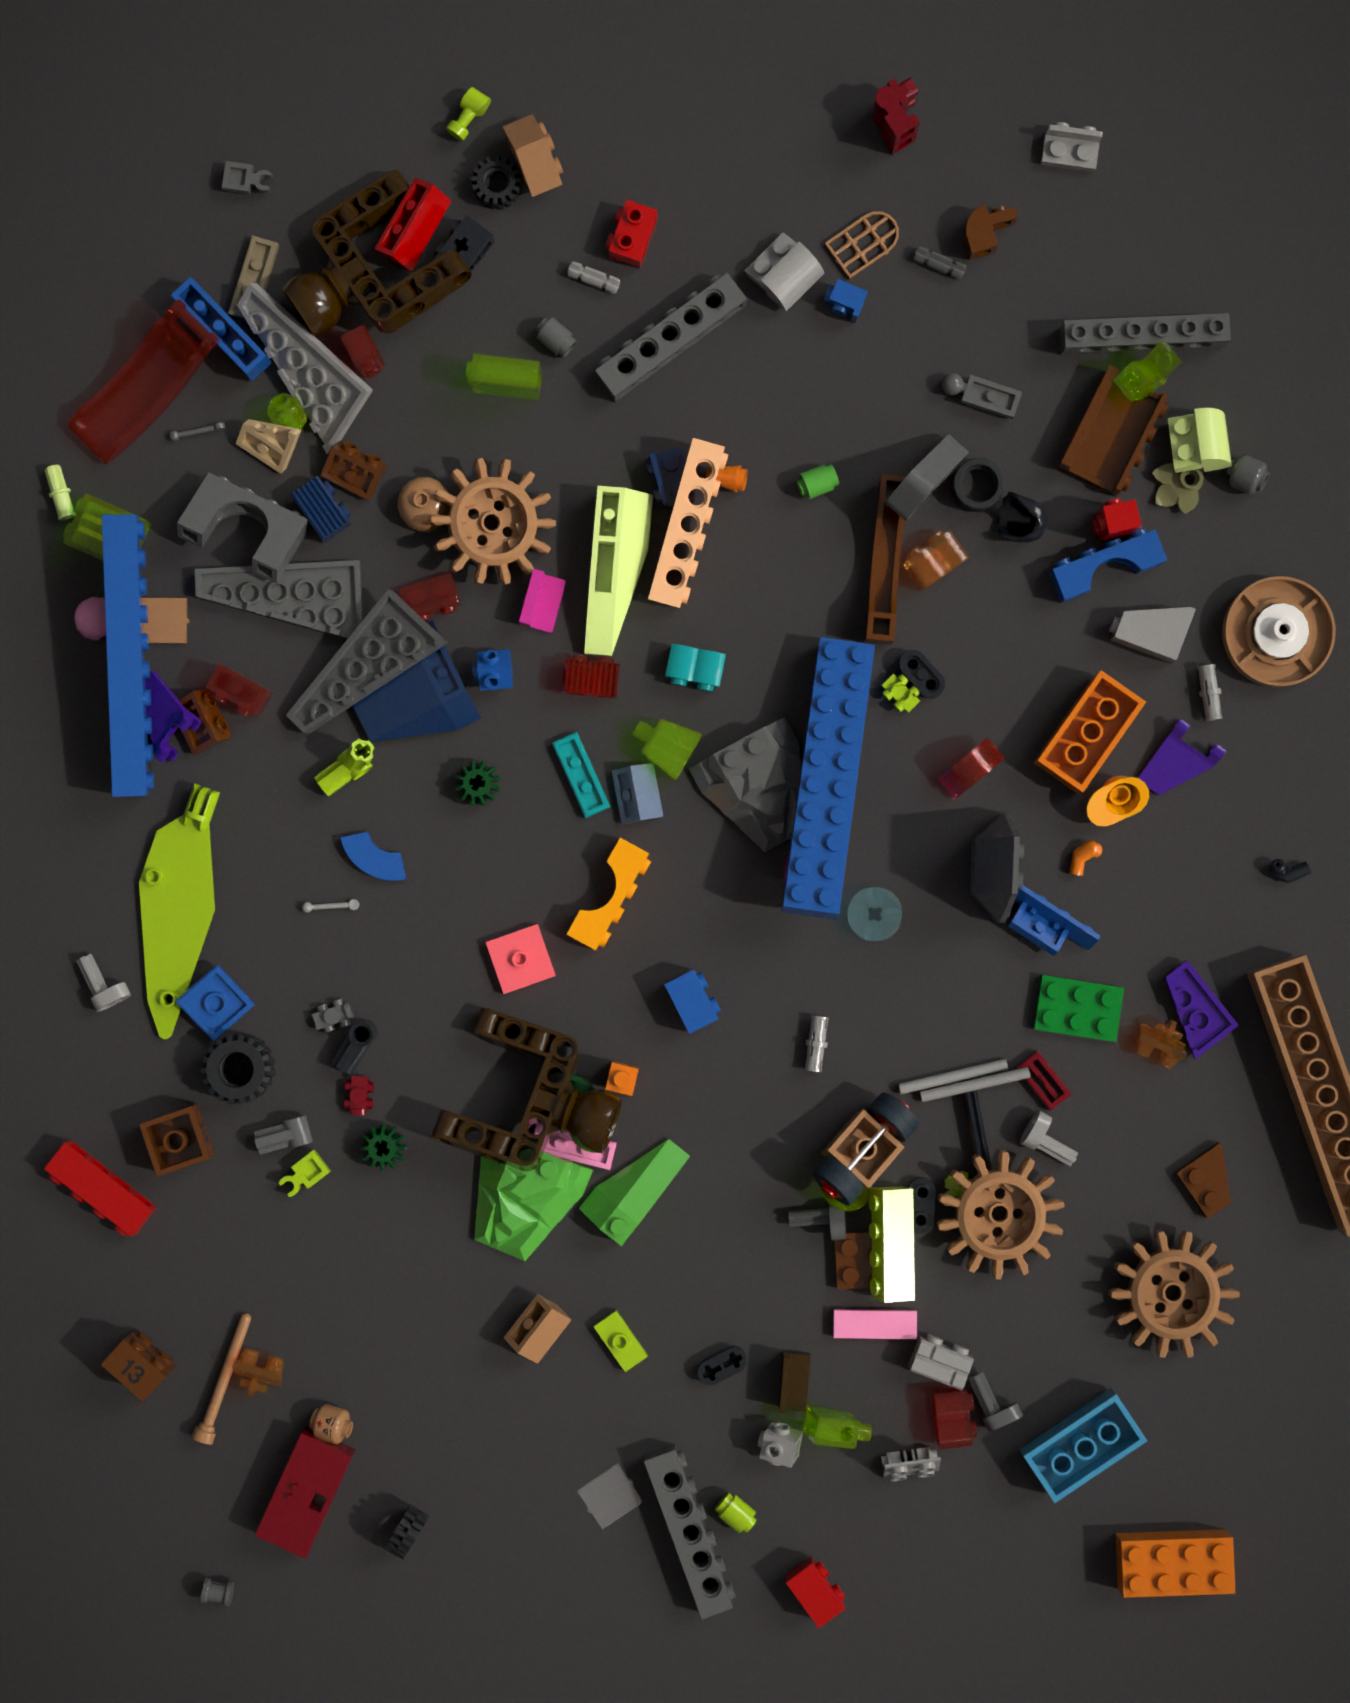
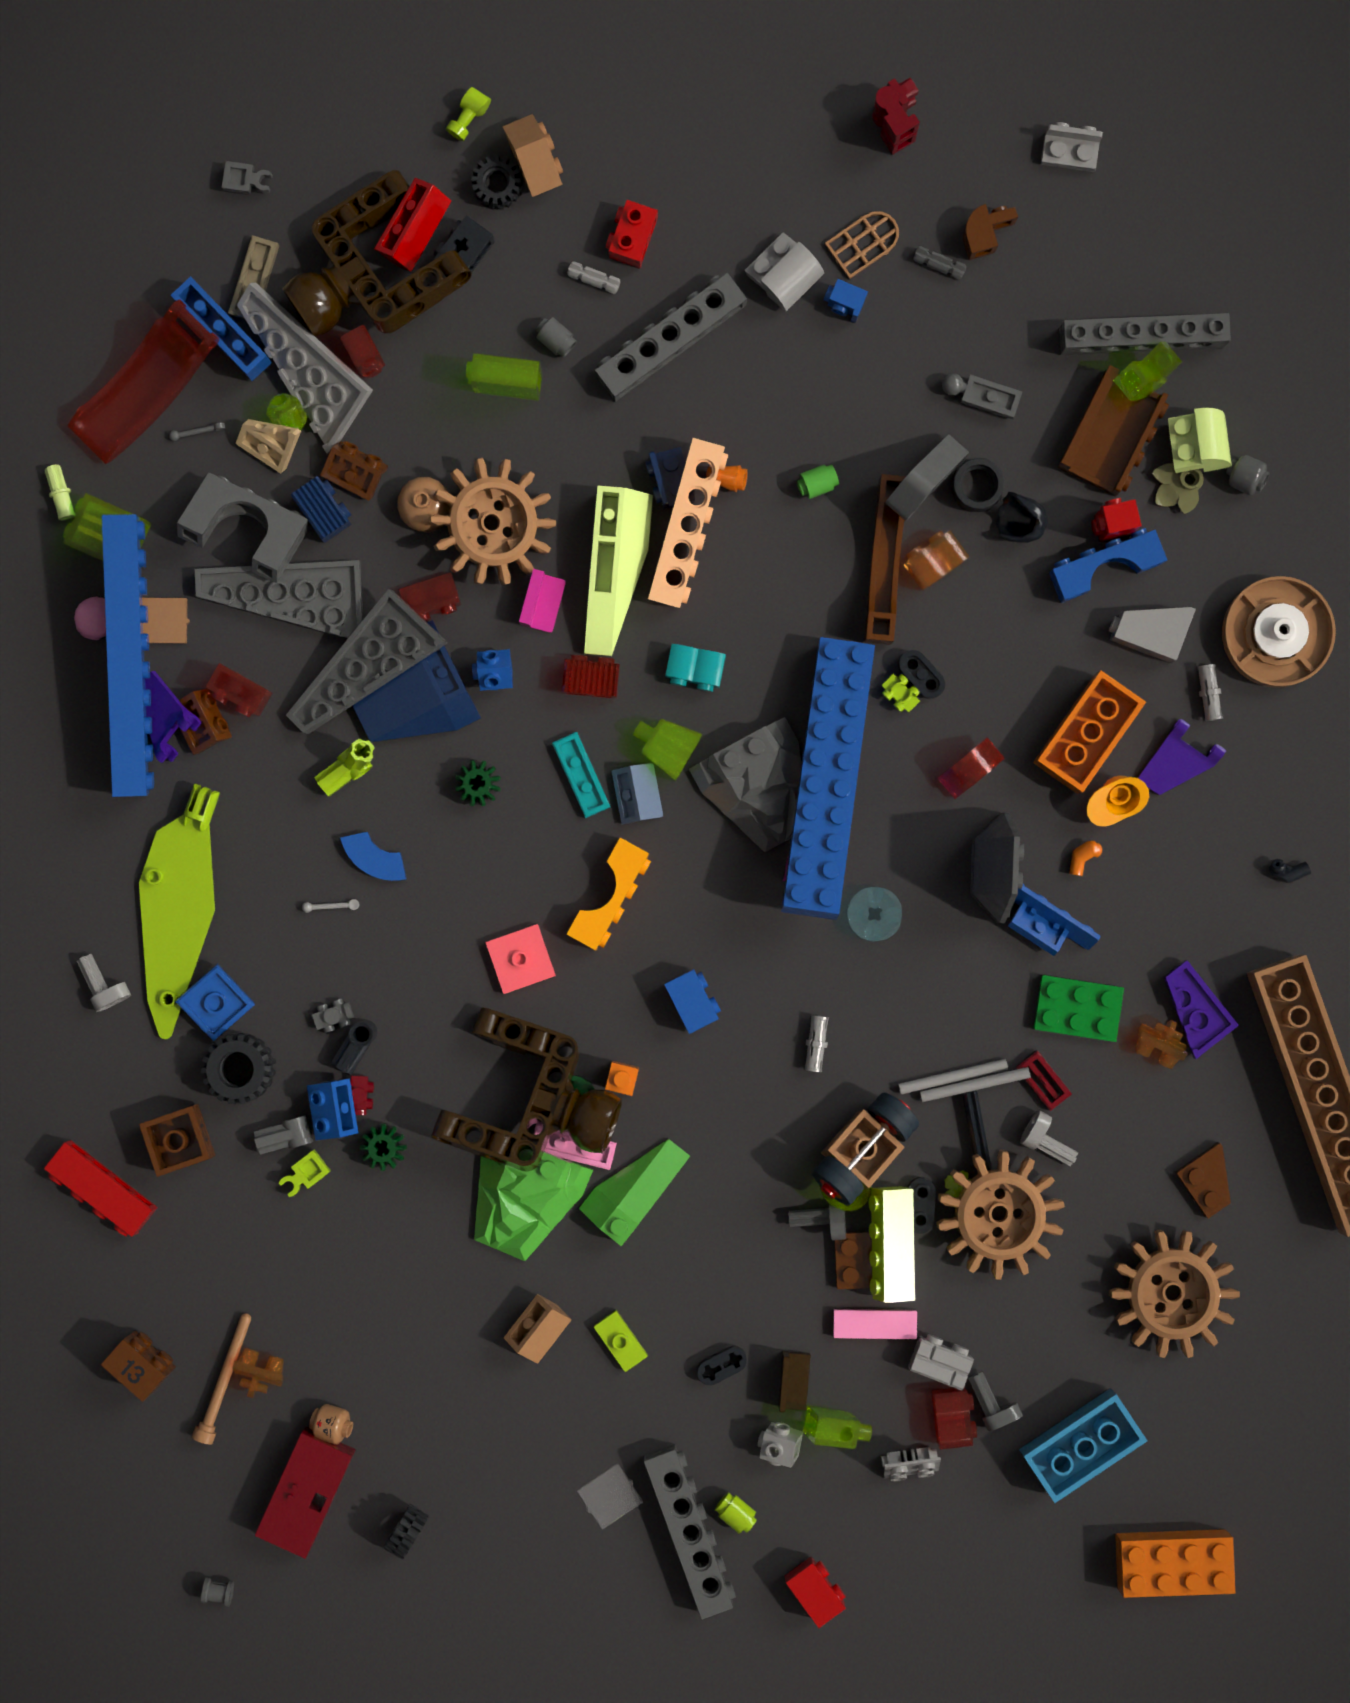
none -> blue brick [307,1078,358,1140]

